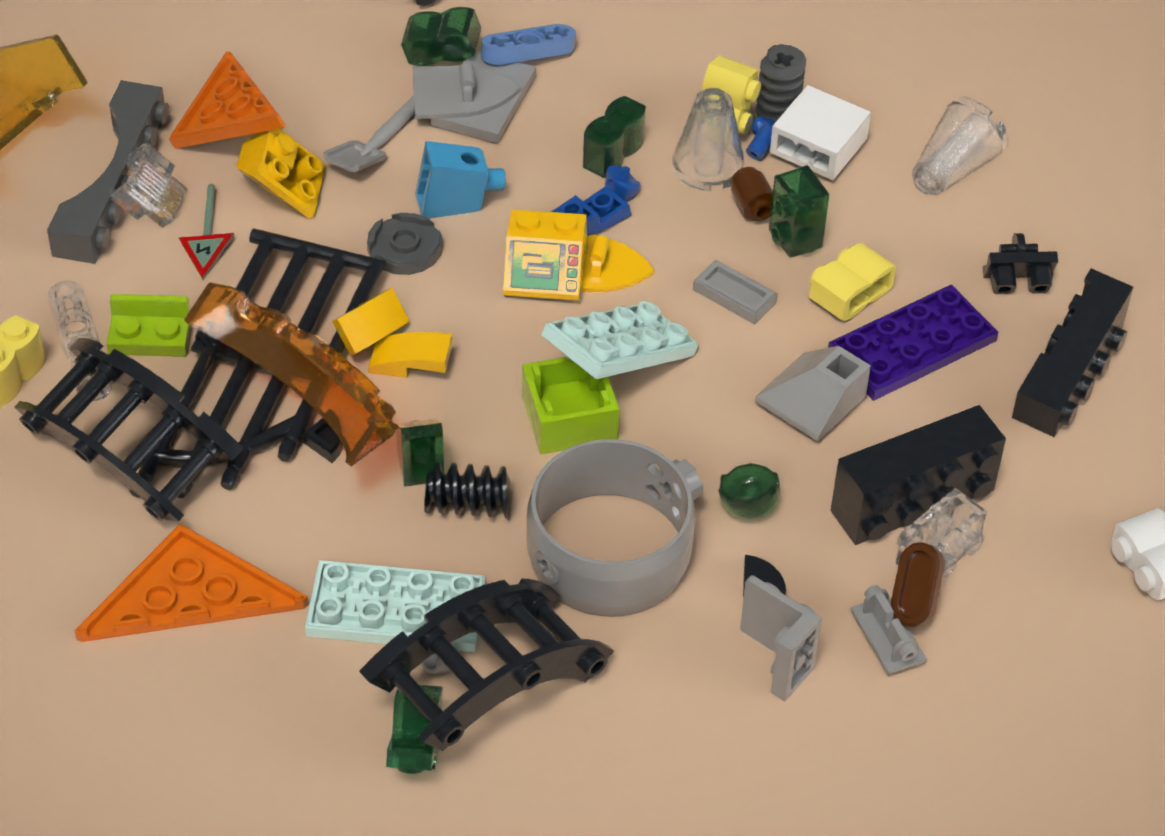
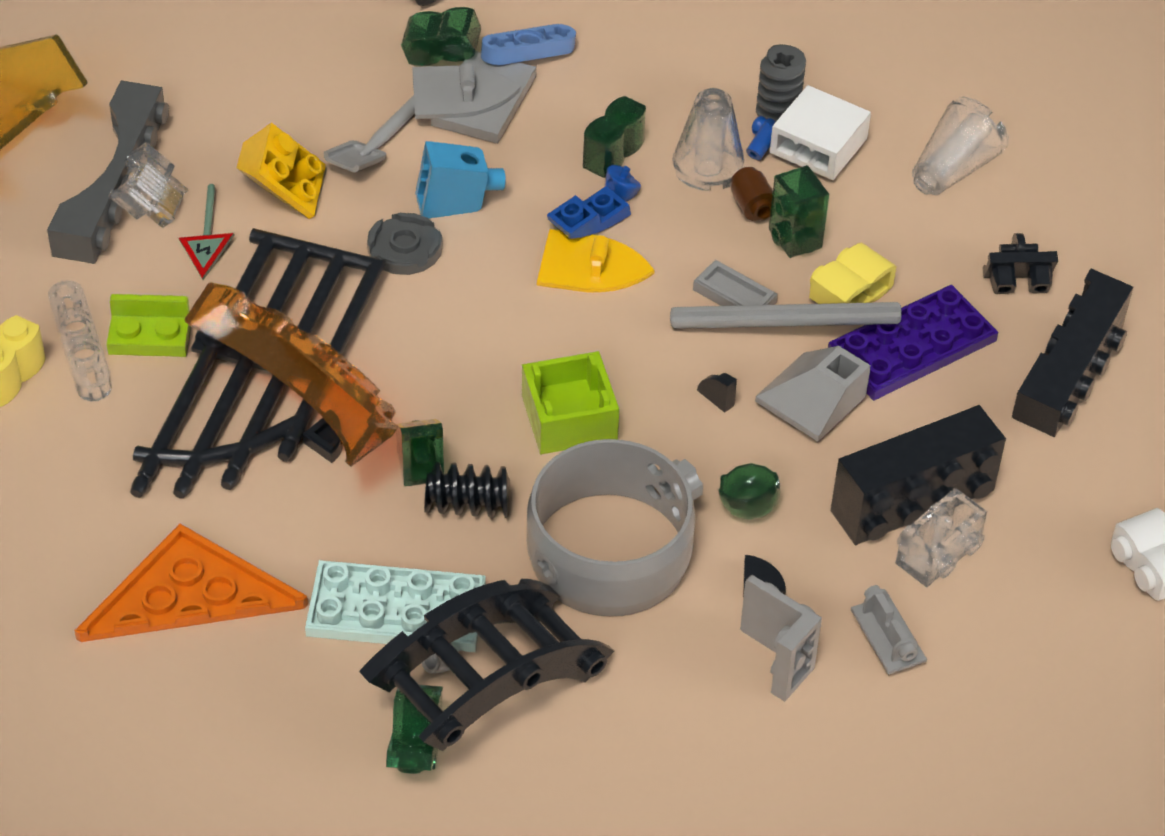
black fence [14,338,244,521] -> none
orange tile [169,51,286,149] -> none
yellow slope [332,288,410,356] -> none
yellow slope [368,332,453,378] -> none
yellow slope [503,209,587,301] -> none
light aqua tile [541,301,699,379] -> none
light yellow brick [695,55,761,142] -> none
reddish brown tile [891,542,945,627] -> none
none -> light grey axle [670,302,901,329]
none -> black tile [697,373,737,413]

